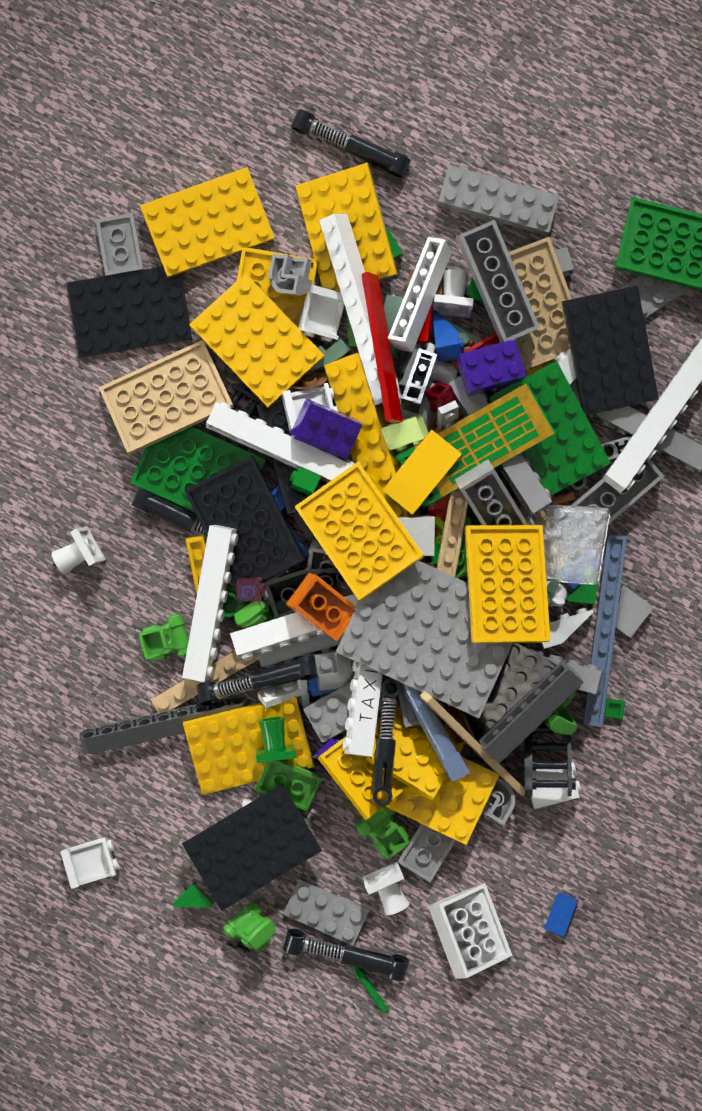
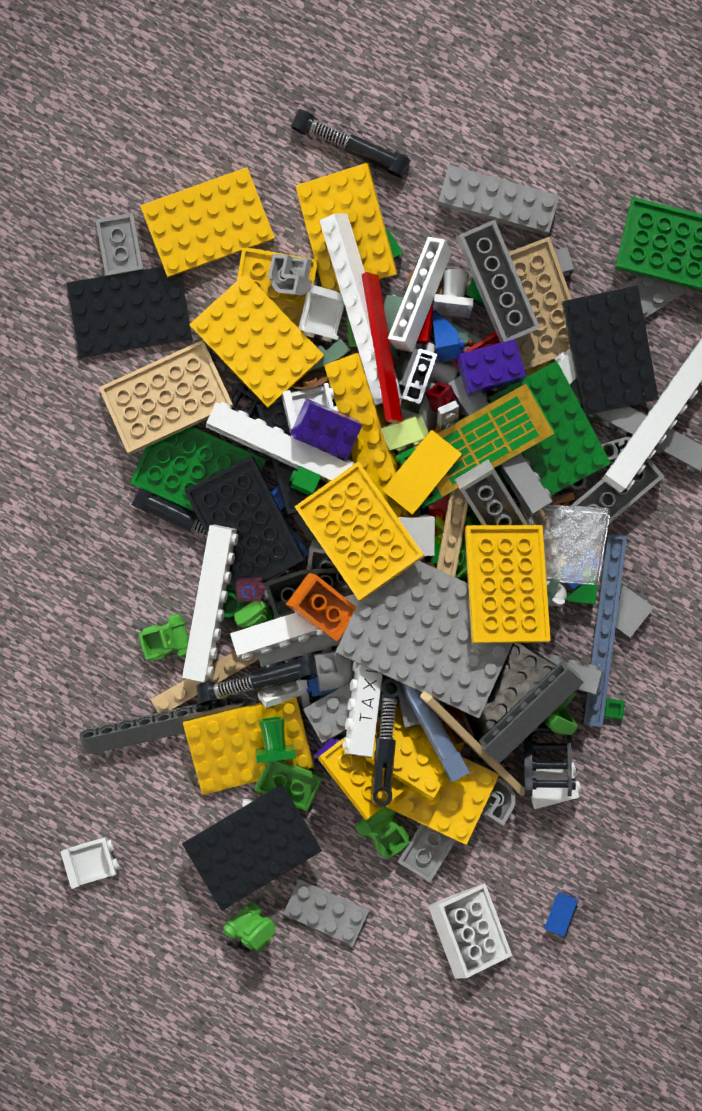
white plant [52,527,106,575] -> none
green slope [173,882,213,907] -> none
yellow tile [185,535,206,593] -> none
black piece [283,928,409,981] -> none
green piece [353,967,389,1013] -> none
white plant [363,861,410,915] -> none
white slope [540,607,593,649] -> none

